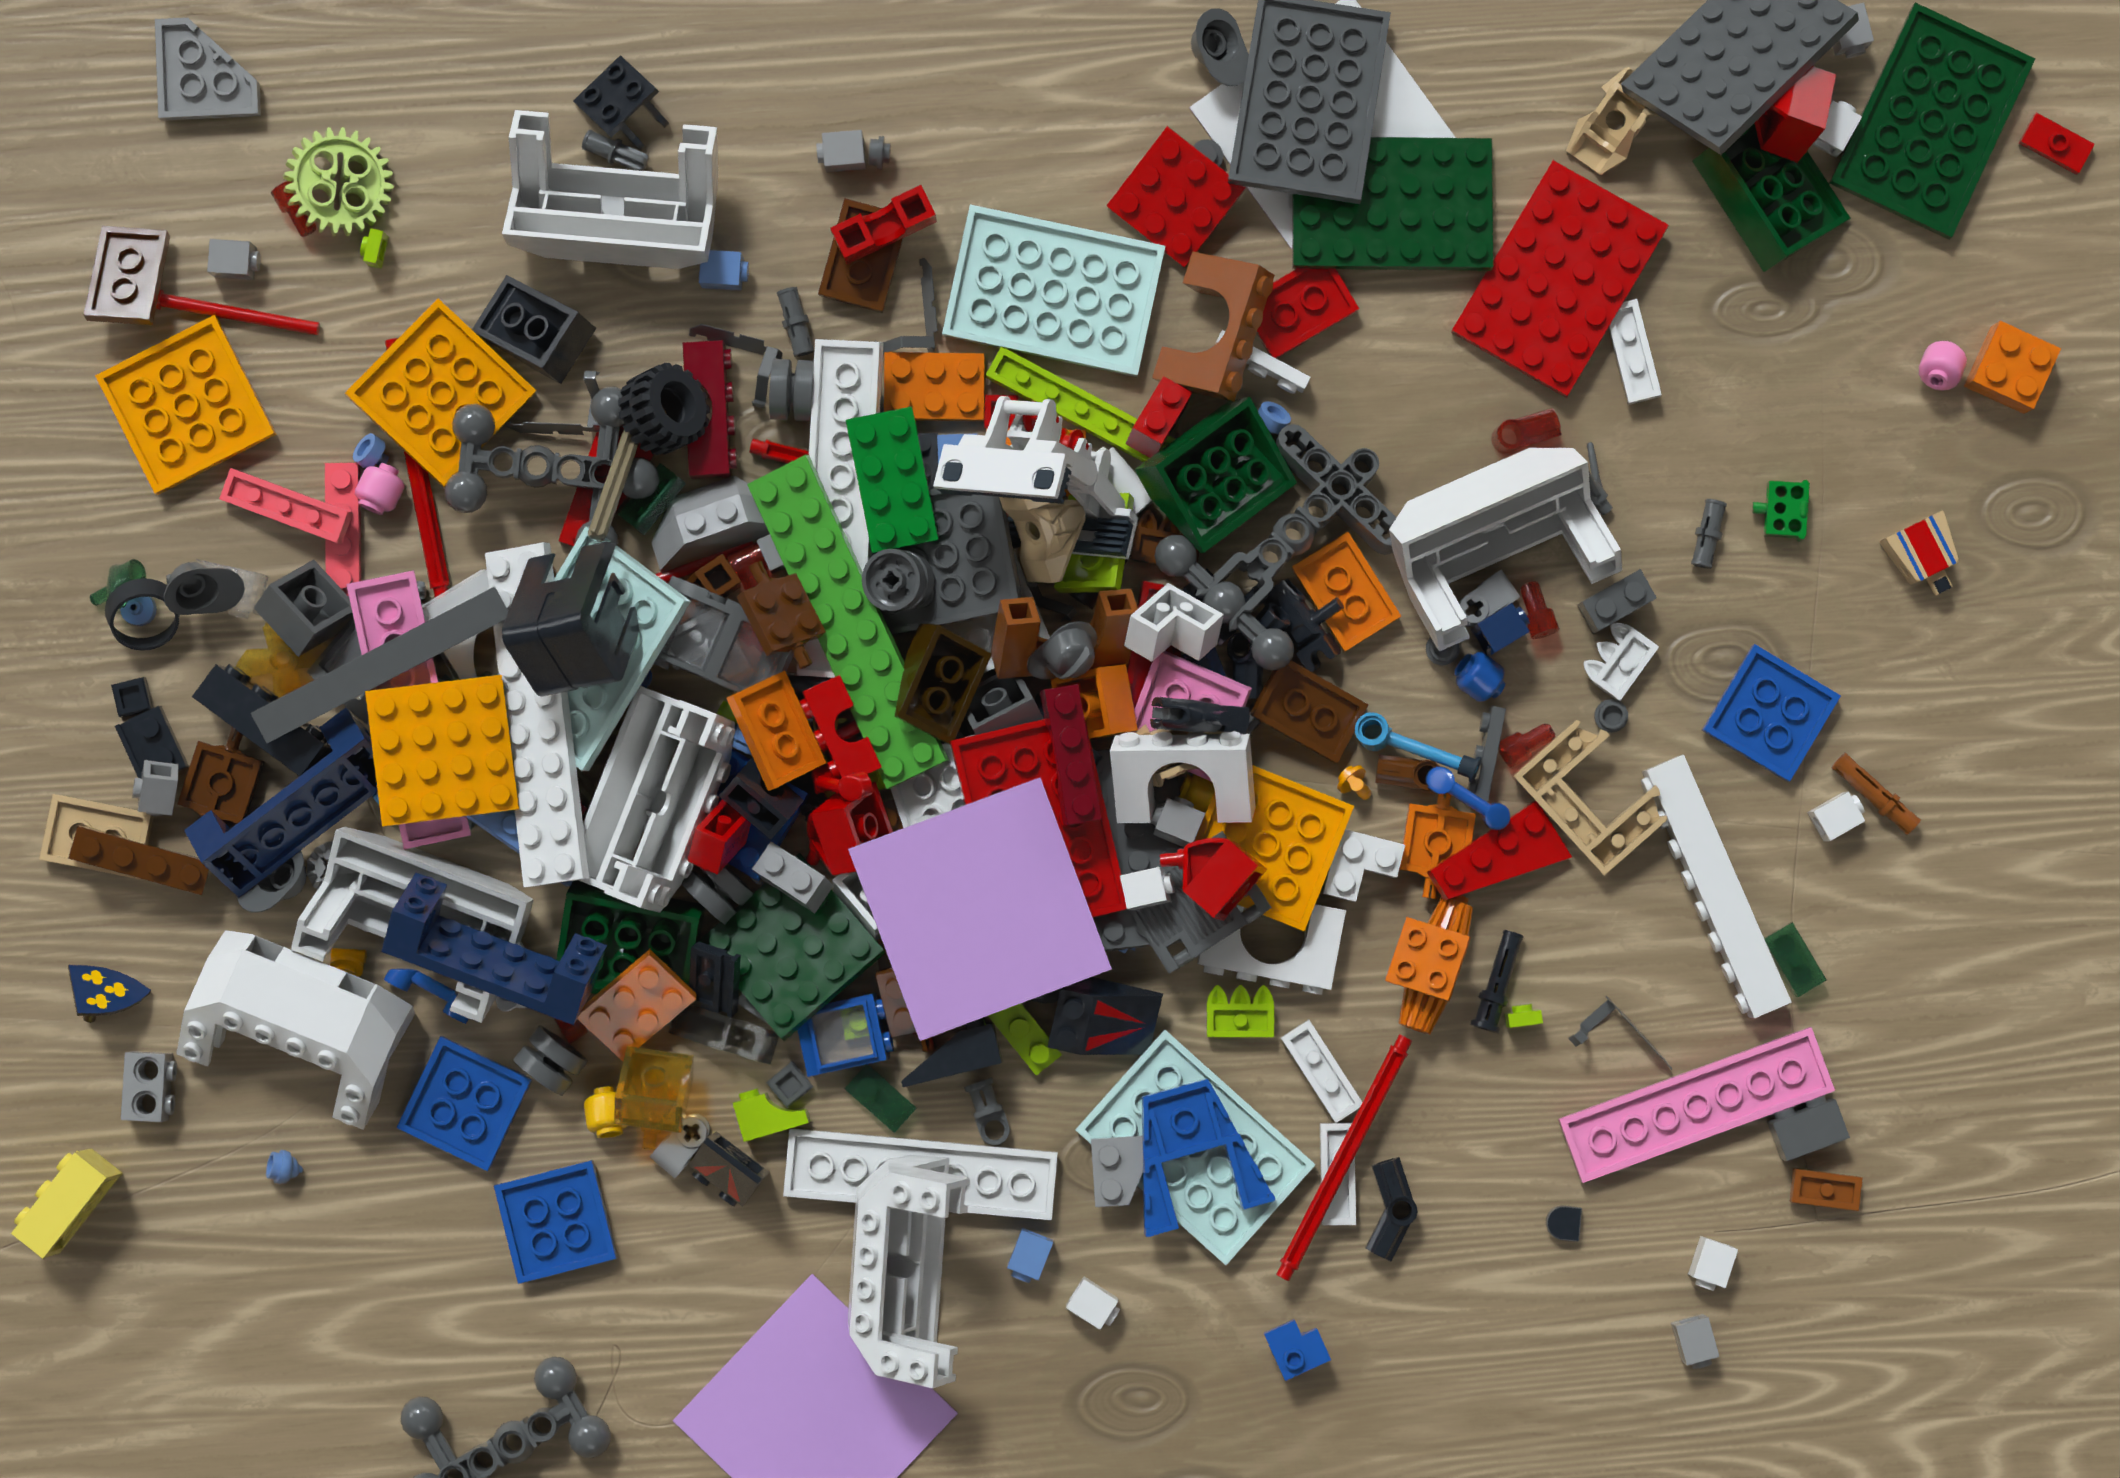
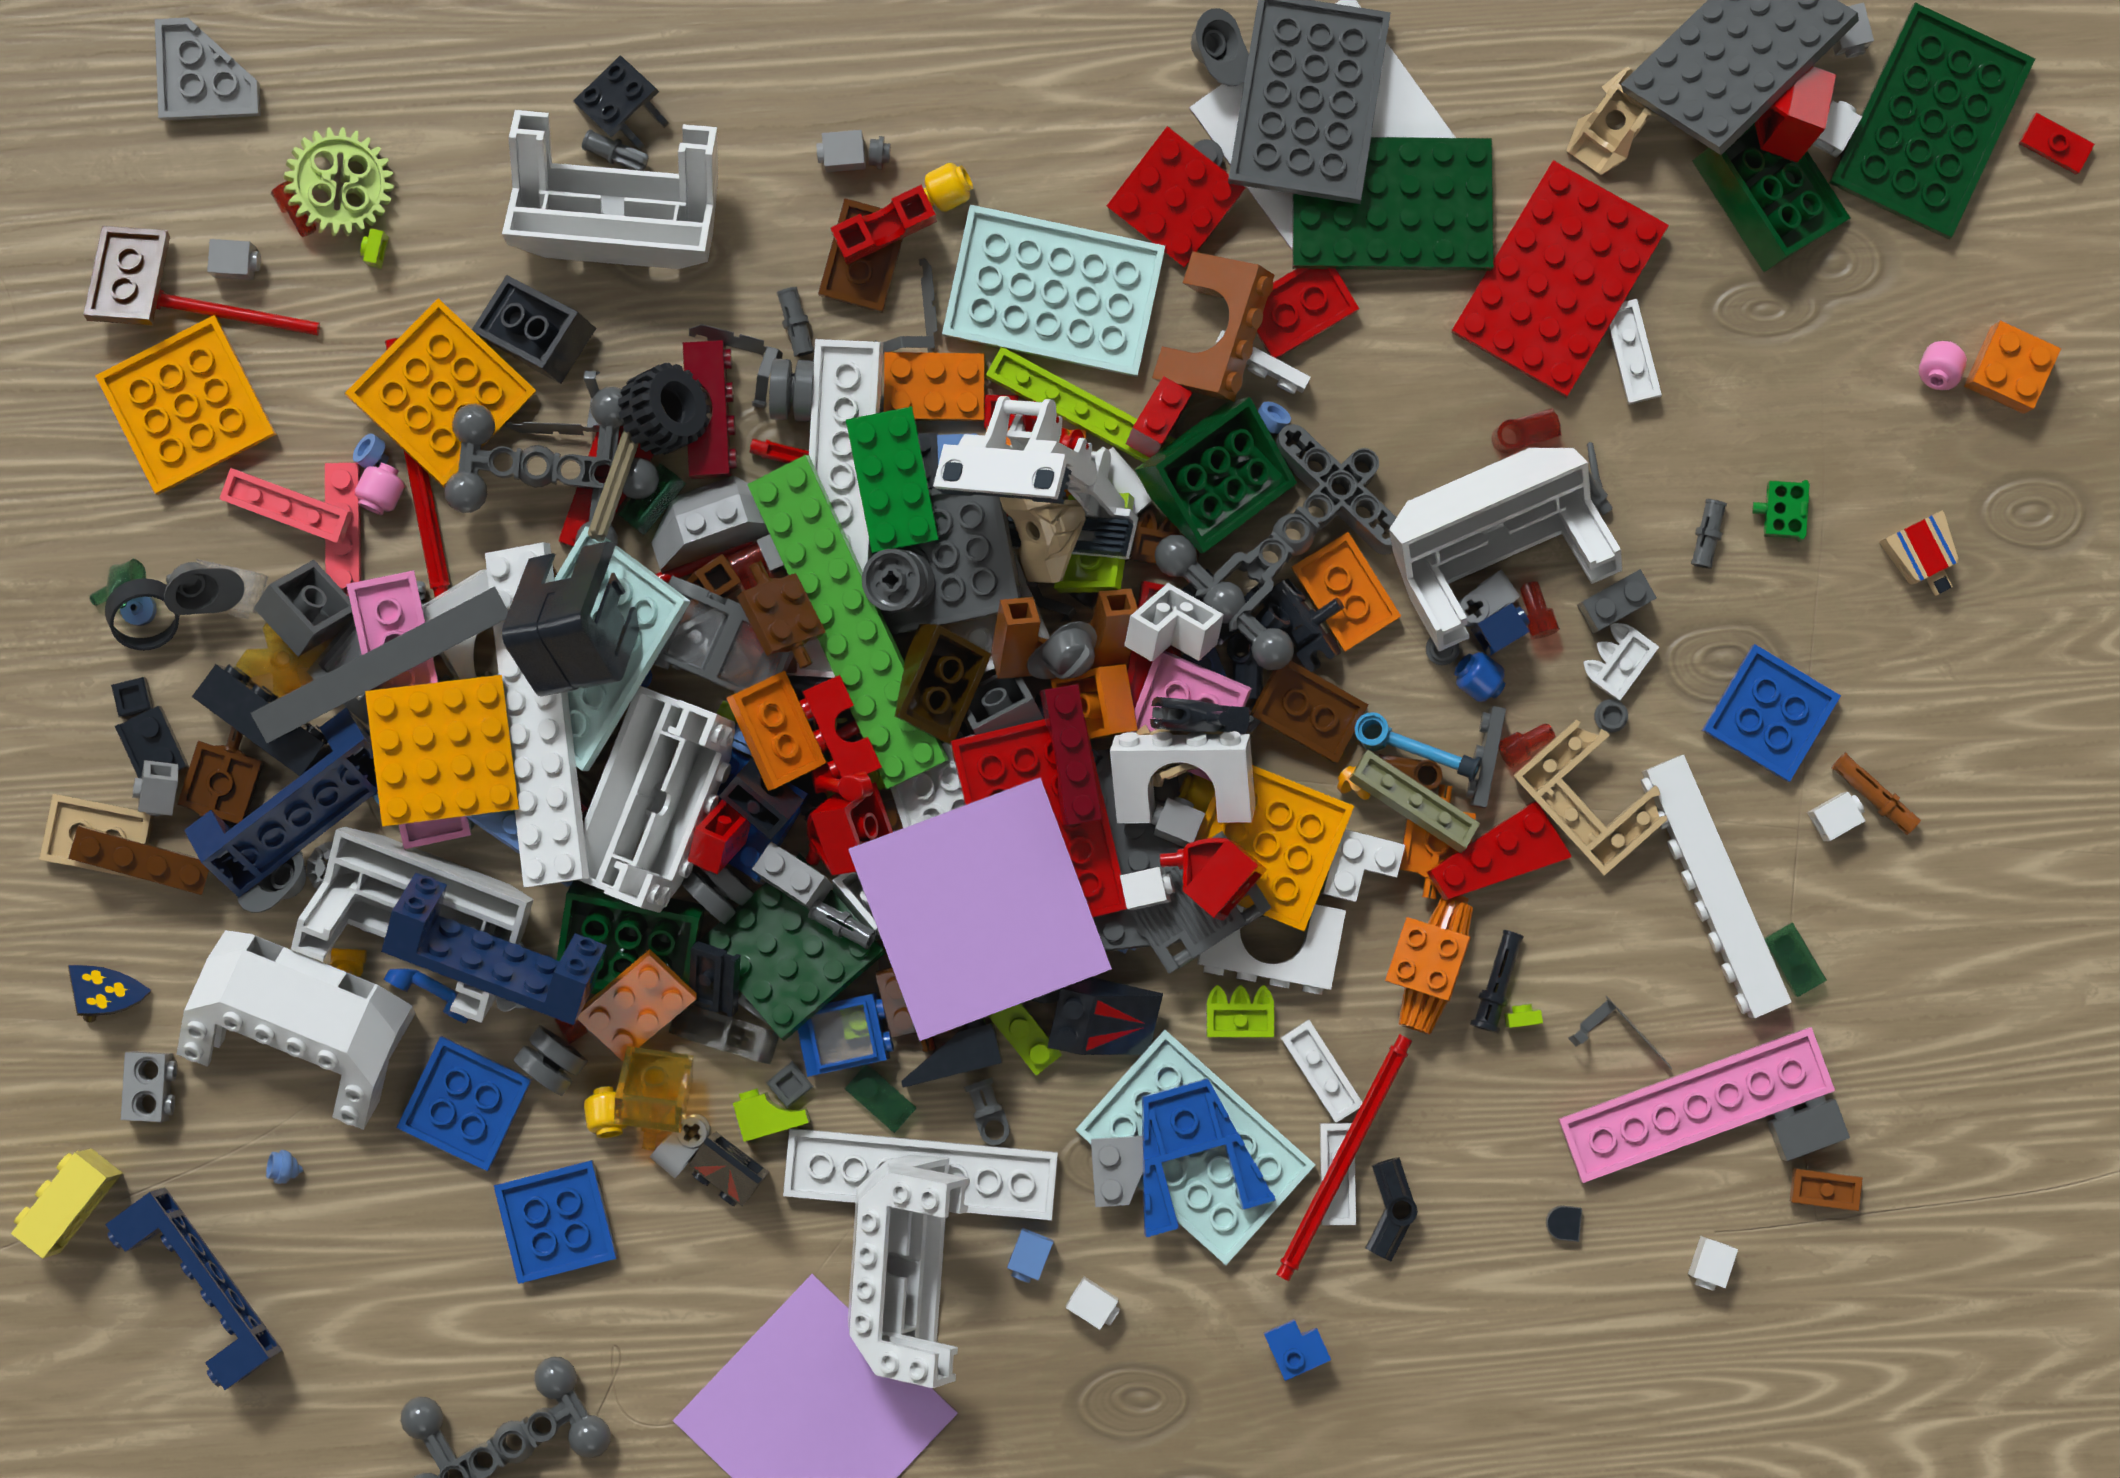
medium blue brick [699,250,749,290] -> none
blue bar [1426,766,1510,830] -> none
light grey brick [1671,1314,1720,1369] -> none
none -> dark blue plate [105,1187,282,1390]
none -> dark grey pin [808,899,877,950]
none -> yellow head [923,162,973,212]
none -> olive plate [1349,750,1480,853]

